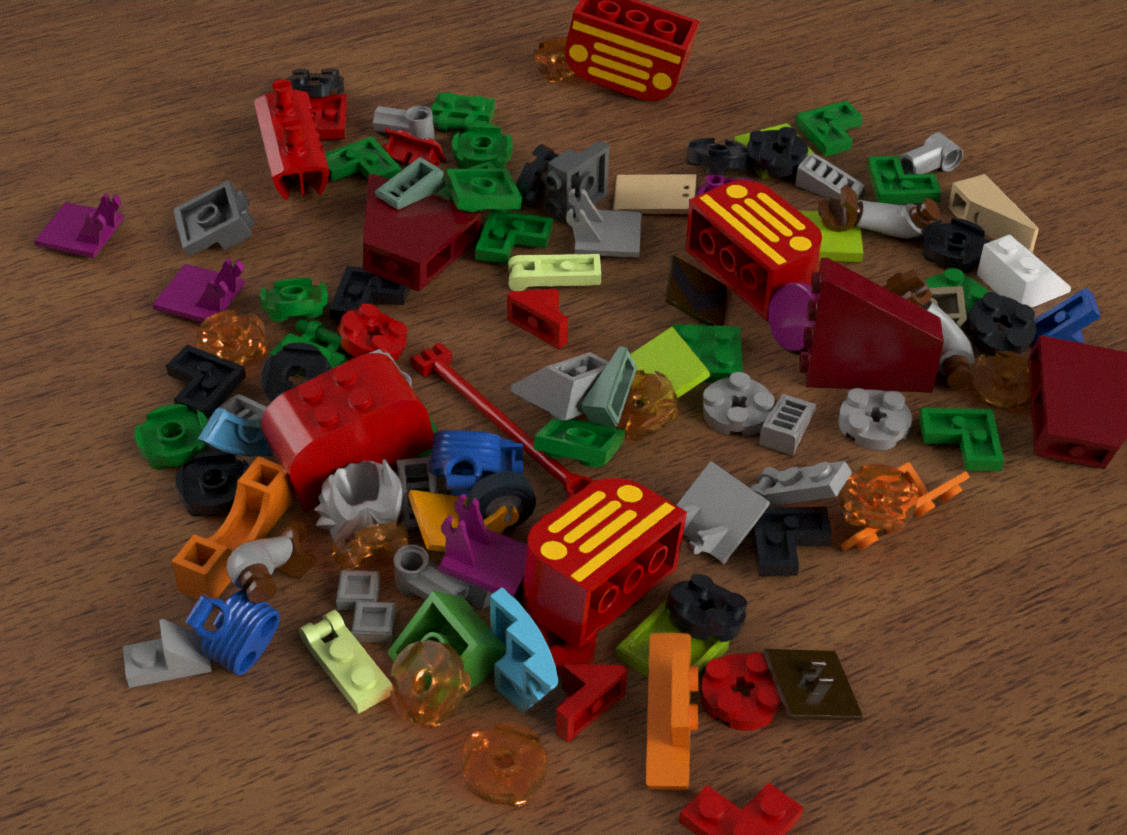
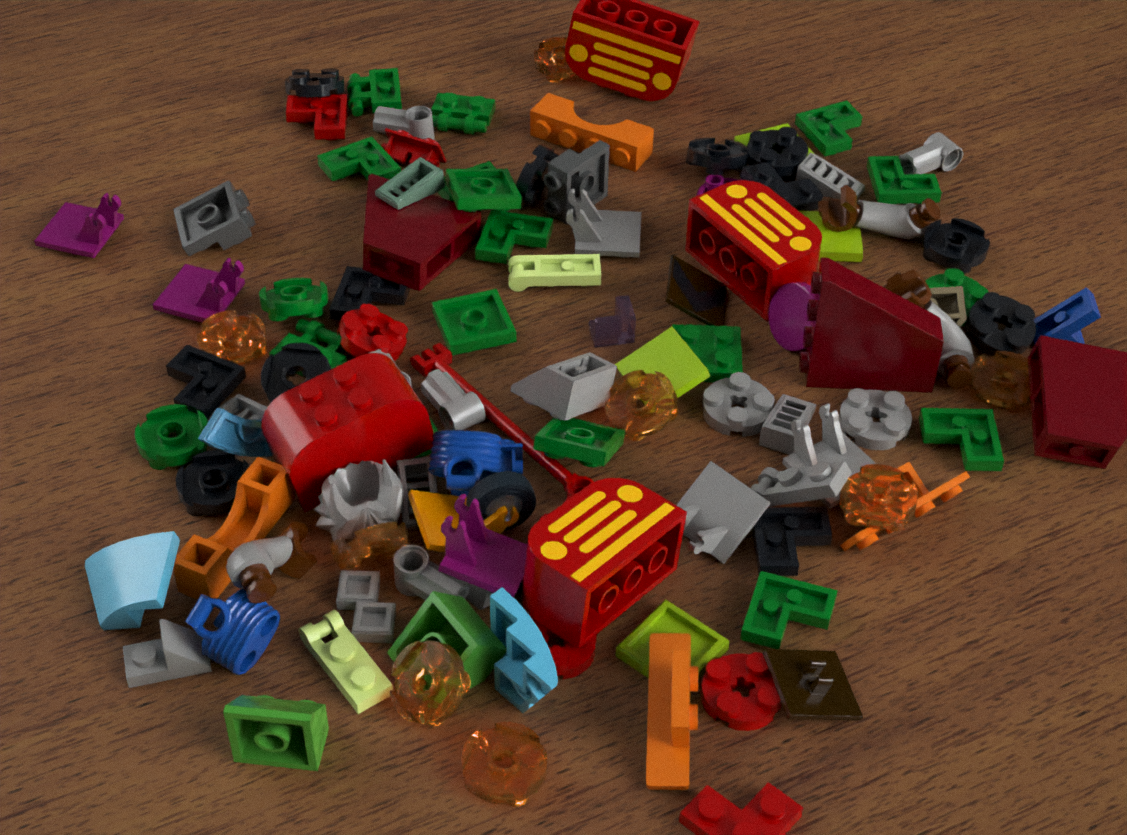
red piece [254,79,329,201] -> none
green plate [452,124,513,169] -> none
red slope [507,289,568,349] -> none
red slope [556,664,627,743] -> none
sand green slope [581,346,637,427] -> none
tan container [612,174,697,214] -> none
black plate [665,574,747,642] -> none
tan slope [948,174,1039,253] -> none
white slope [977,235,1071,308] -> none
none -> medium azure slope [85,531,180,630]
none -> bright green slope [223,695,329,771]
none -> green plate [347,68,402,117]
none -> light grey piece [421,369,486,430]
none -> green plate [432,289,517,356]
none -> orange arch [530,93,654,172]
none -> panel [588,295,636,348]
none -> black plate [740,162,824,211]
none -> green plate [740,571,838,649]
none -> light grey plate [782,403,887,509]

